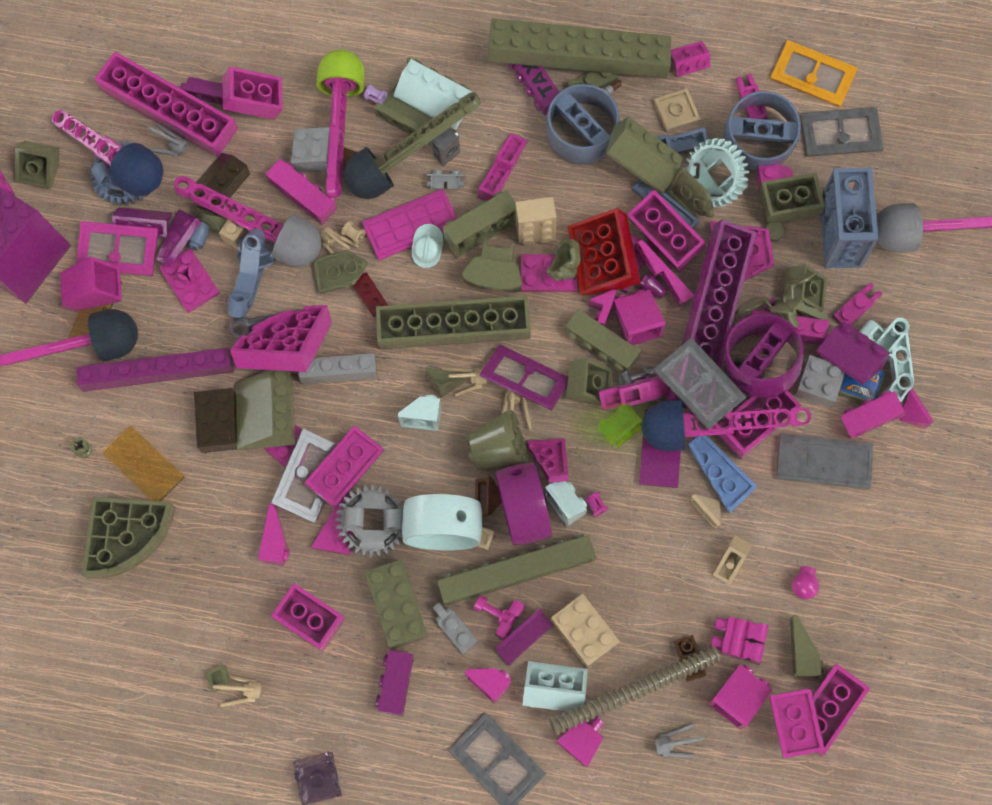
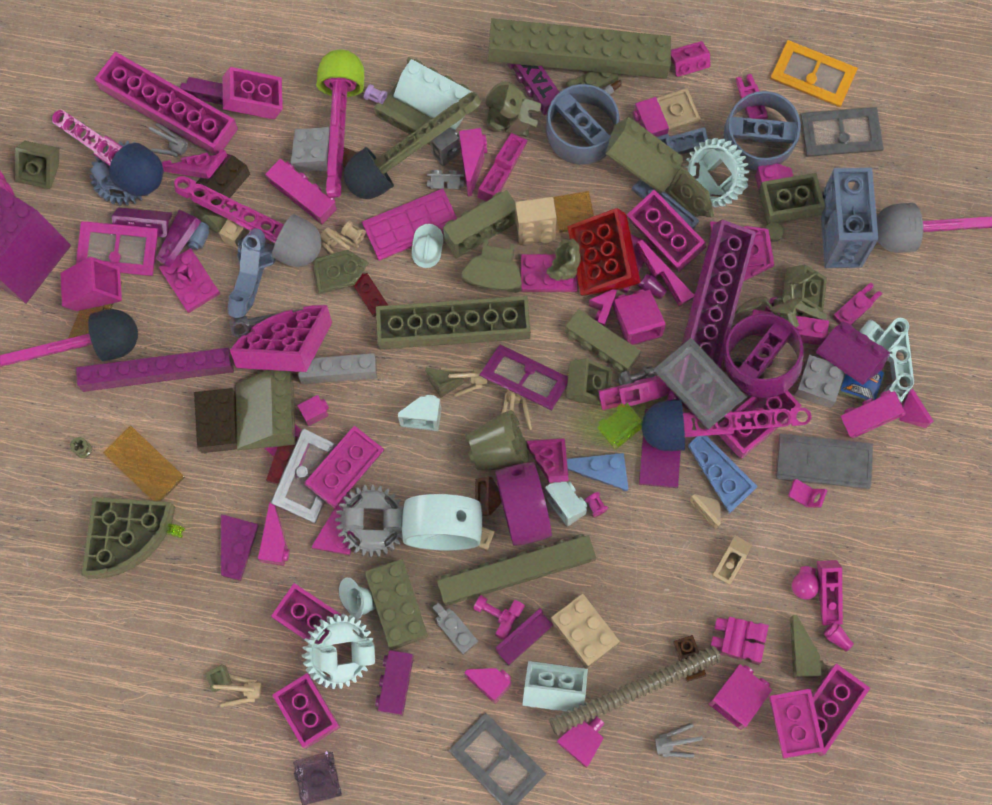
none -> dark pink wing [162,149,227,179]
none -> clear neon green bush [166,524,185,538]
none -> magenta wing [221,514,259,581]
none -> dark red hinge [266,436,298,485]
none -> dark pink brick [272,673,341,749]
none -> dark pink brick [297,395,329,426]
none -> light aqua piece [302,614,375,689]
none -> light aqua piece [339,577,376,619]
none -> dark pink slope [459,128,487,197]
none -> olive piece [485,81,541,137]
none -> clear yellow tile [553,191,594,233]
none -> medium blue wing [567,453,628,491]
none -> dark pink brick [633,97,669,137]
none -> dark pink bracket [788,479,827,508]
none -> dark pink slope [817,560,843,626]
none -> dark pink cone [823,622,854,652]

